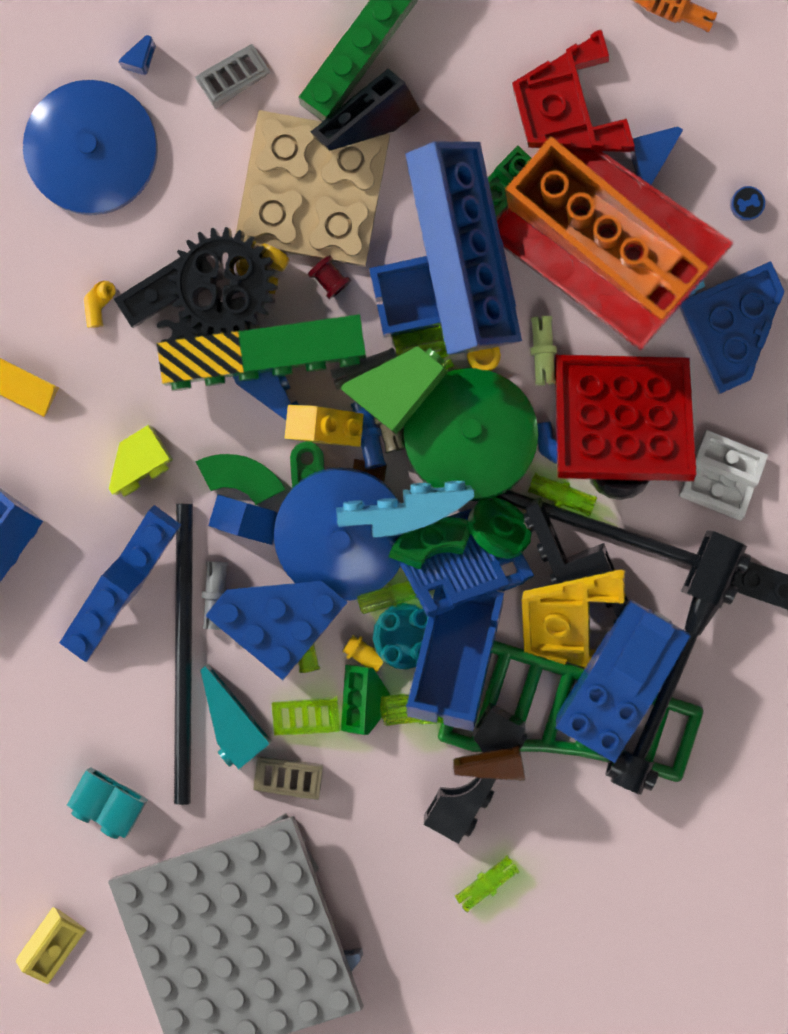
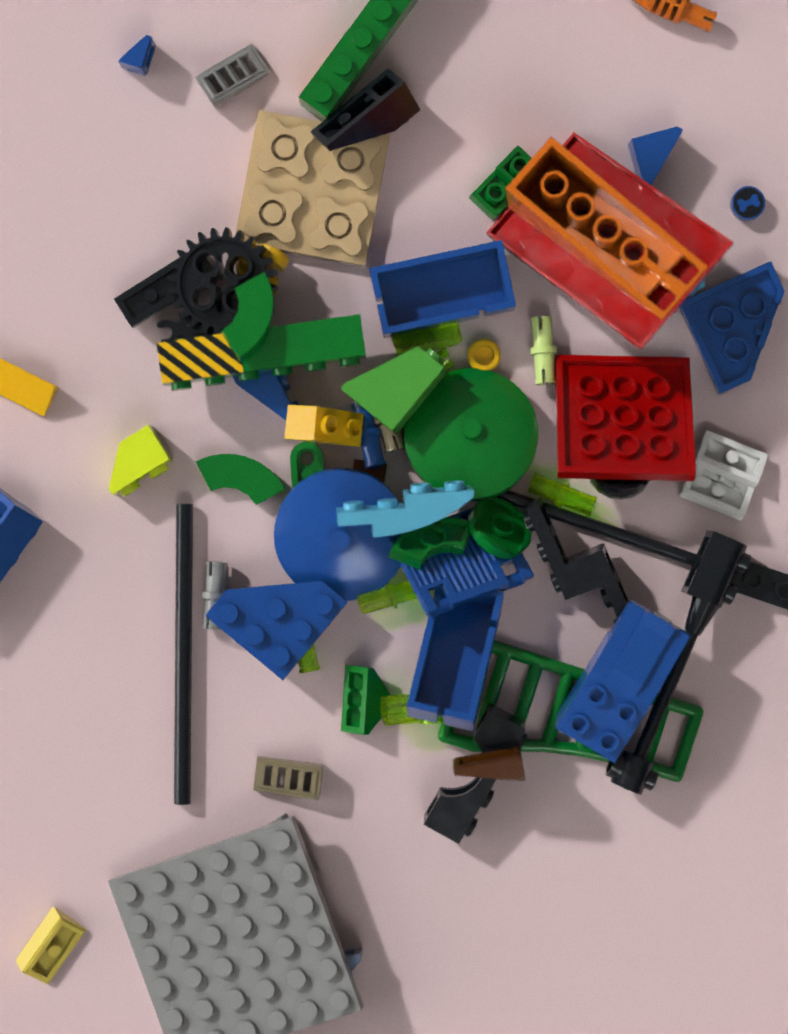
blue dish [23,80,158,215] -> none
blue bracket [59,505,182,662] -> none
teal brick [67,767,148,839] -> none
yellow arm [84,281,116,328] -> none
teal slope [200,664,272,770] -> none
blue slope [208,494,278,545] -> none
clear neon green slope [271,696,341,736] -> none
dark red bush [307,255,352,300] -> none
dark grey pin [330,347,397,390] -> none
yellow pin [342,635,383,673] -> none
teal dish [373,603,428,670] -> none
blue slope [405,142,522,355] -> none
clear neon green pin [454,855,520,913] -> none
red wing [512,29,635,152] -> none
yellow wing [522,570,625,669] -> none
blue arm [537,421,557,464] -> none
none -> green tile [222,272,274,362]

